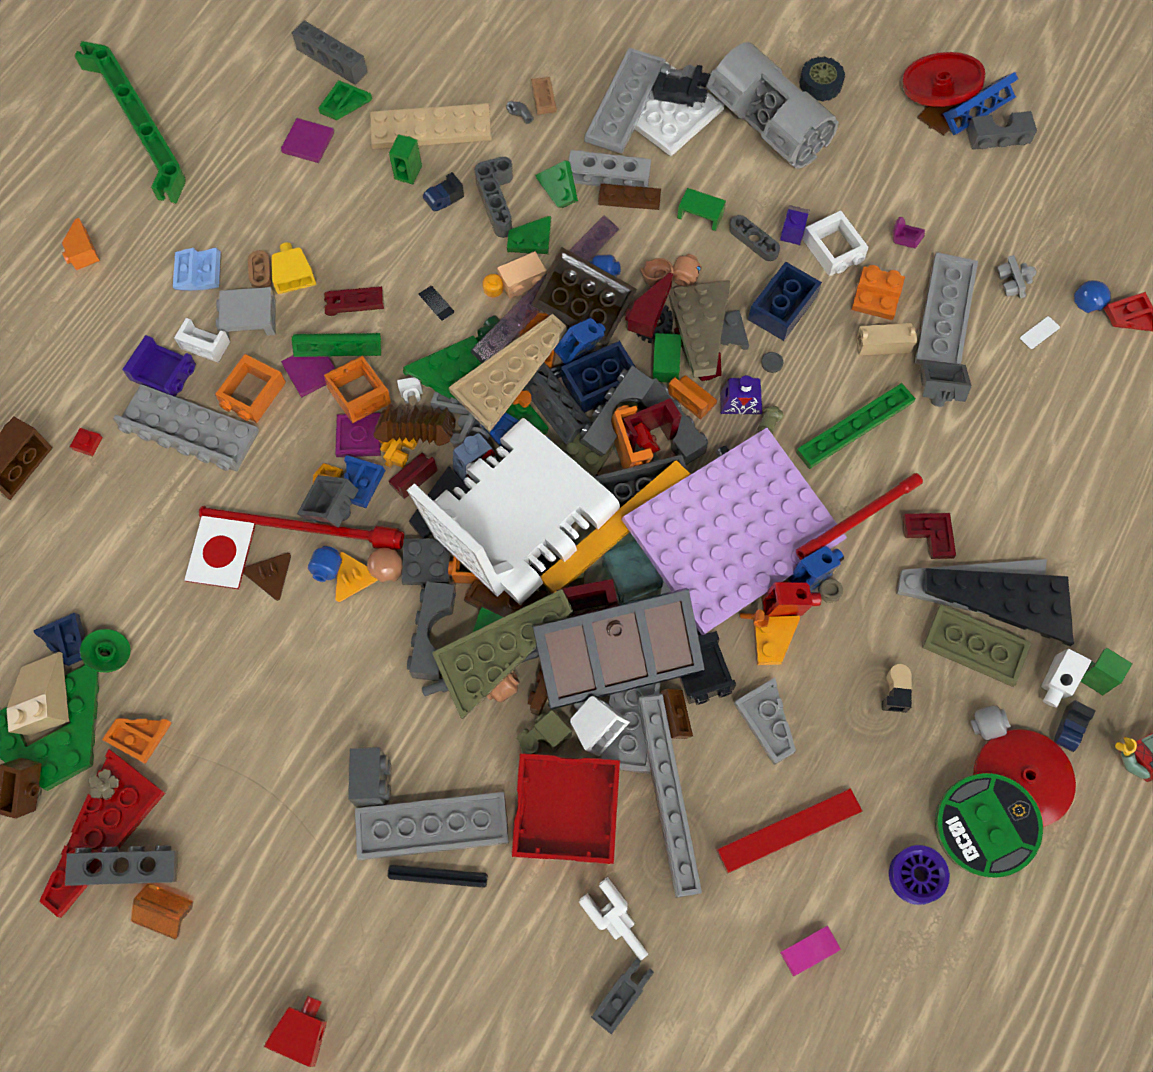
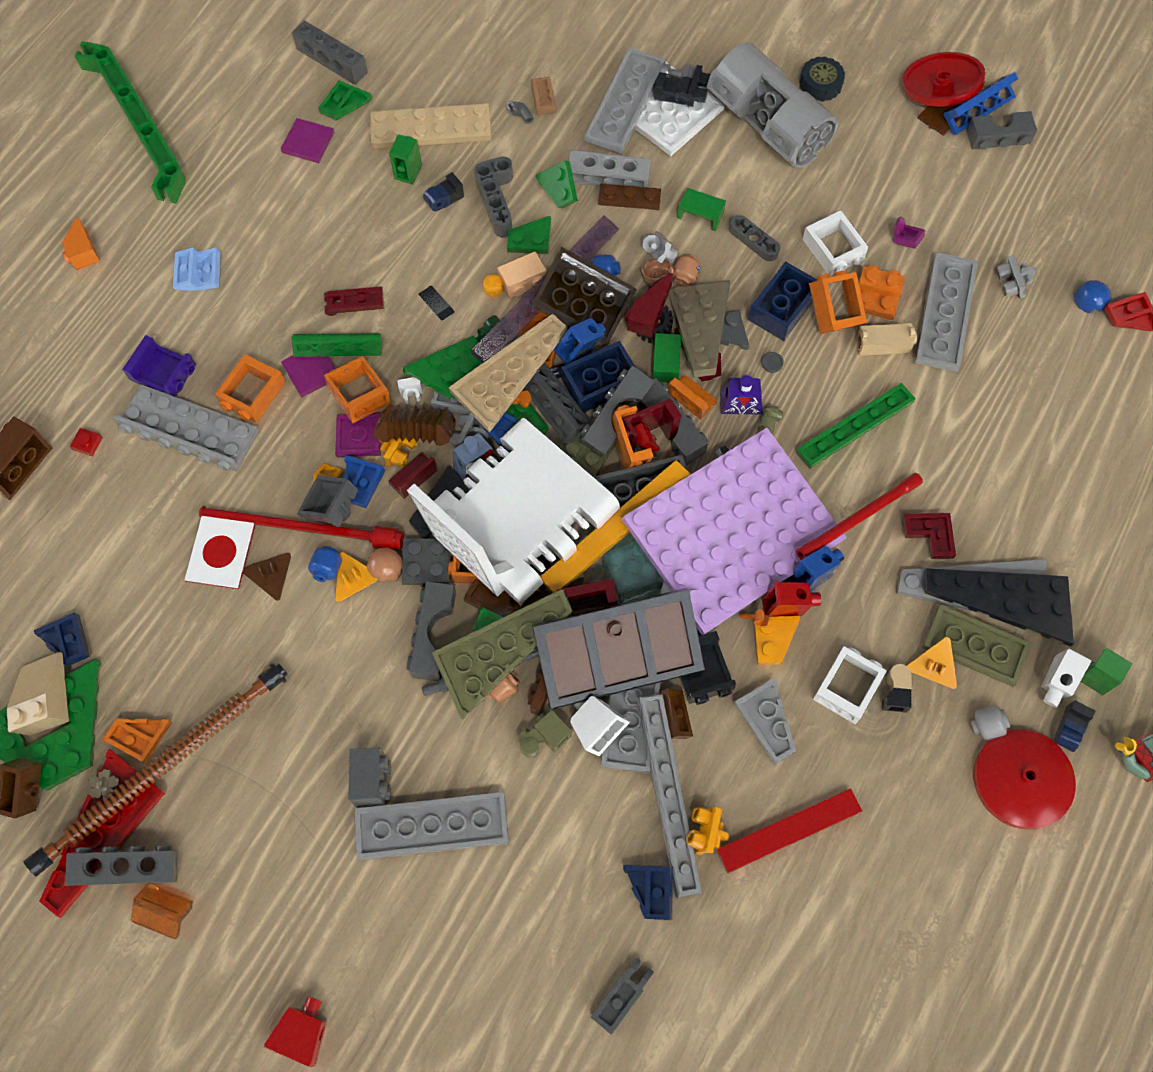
green dish [80,629,131,673] -> none
white panel [174,318,230,363] -> none
light grey panel [216,287,276,337] -> none
medium nougat plate [248,250,272,288] -> none
yellow torso [272,242,317,294] -> none
black axle [387,865,488,888] -> none
red tile [512,753,620,864] -> none
white plant [579,877,648,960] -> none
dark purple slope [780,205,810,245] -> none
dark pink slope [780,926,841,977] -> none
dark tan tile [818,579,843,603] -> none
dark purple wheel [889,845,950,905] -> none
dark grey brick [919,360,972,407] -> none
piece [935,773,1043,878] -> none
white sticker [1020,316,1060,349] -> none
none -> dark orange hose [23,663,288,877]
none -> dark blue wing [623,865,673,920]
none -> light grey hips [642,231,678,263]
none -> light orange hips [686,807,729,856]
none -> orange window [809,270,867,334]
none -> white window [813,646,887,724]
none -> light orange piece [906,637,957,689]

